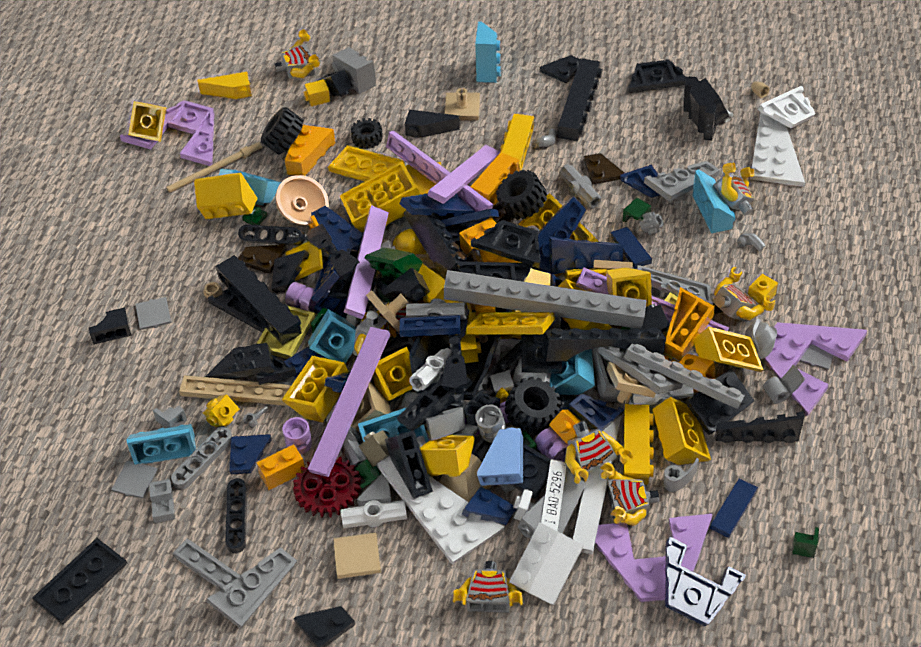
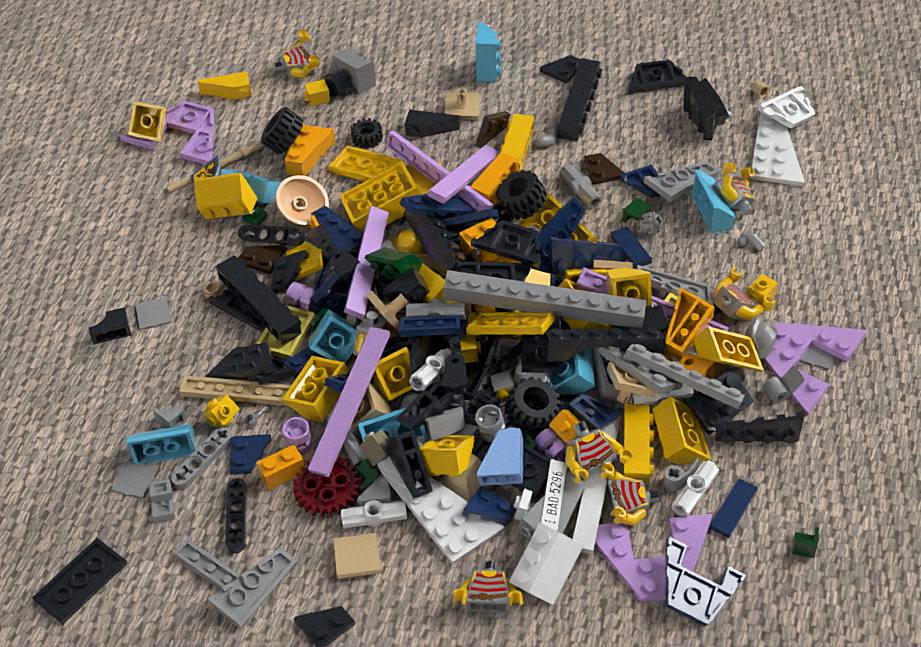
none -> shield [190,155,220,184]
none -> dark brown wing [475,111,510,149]
none -> white piece [672,460,719,517]

